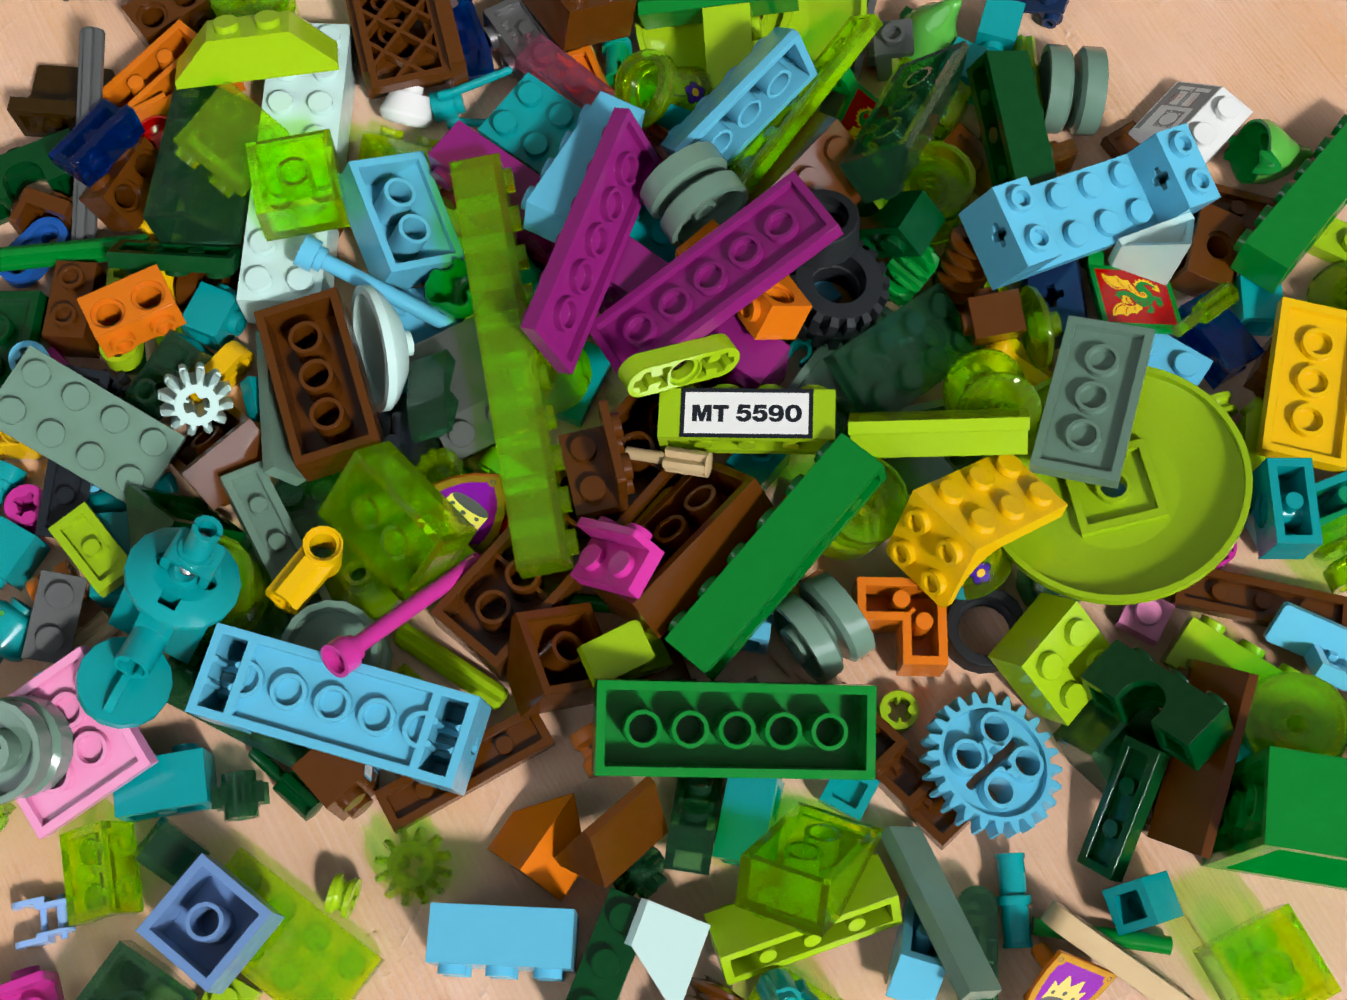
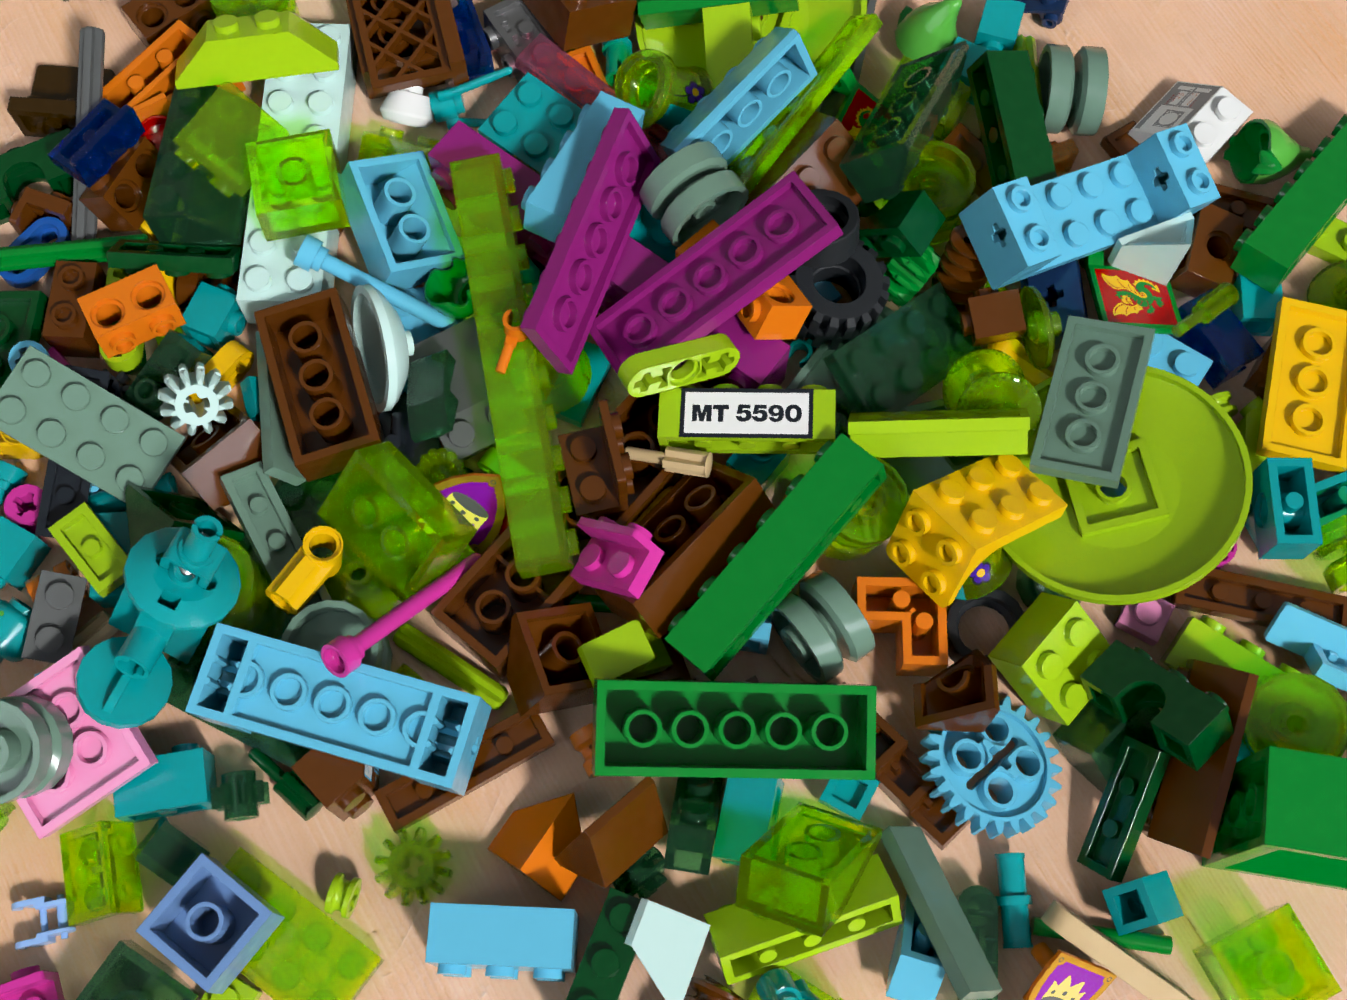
dark grey bracket [867,18,914,82] -> none
lime bush [877,690,919,733] -> none
none -> orange hand [495,309,528,374]
none -> reddish brown slope [913,649,1000,732]

